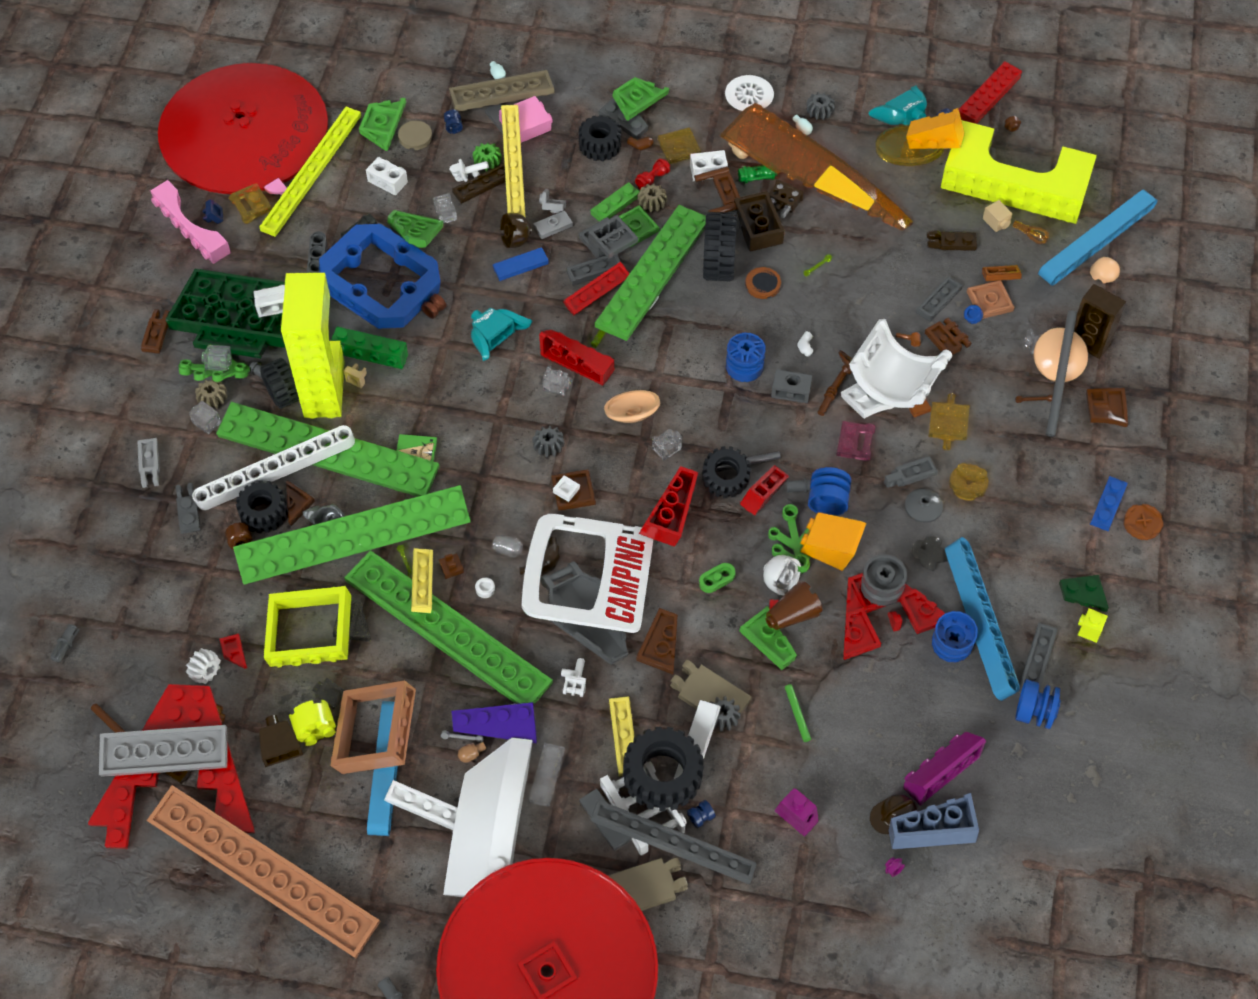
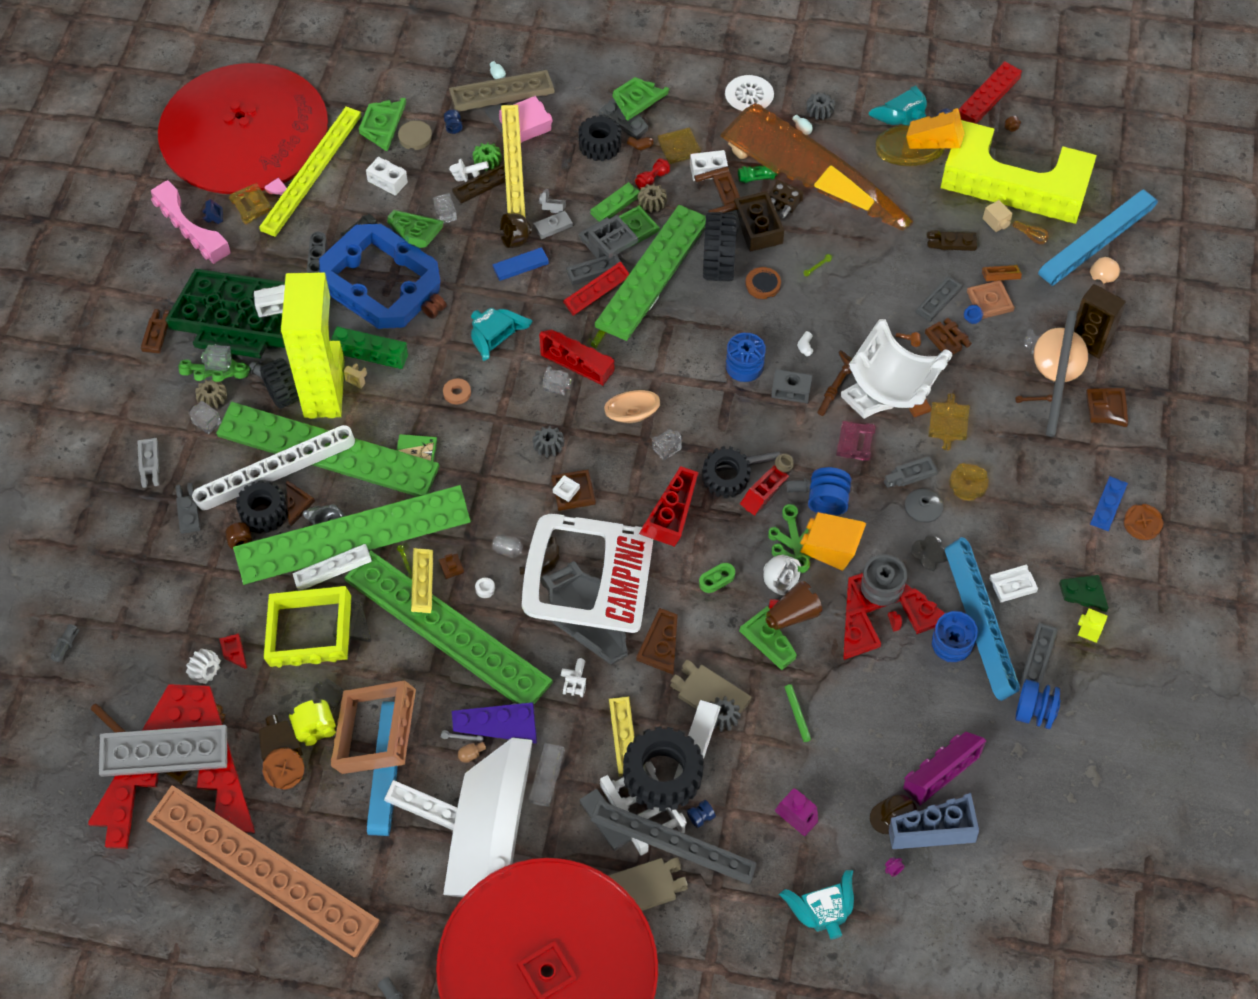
none -> dark orange tile [262,747,305,790]
none -> white tile [292,544,372,591]
none -> nougat piece [443,378,471,405]
none -> dark tan plate [775,454,794,472]
none -> teal torso [778,870,854,940]
none -> white plate [989,565,1038,603]

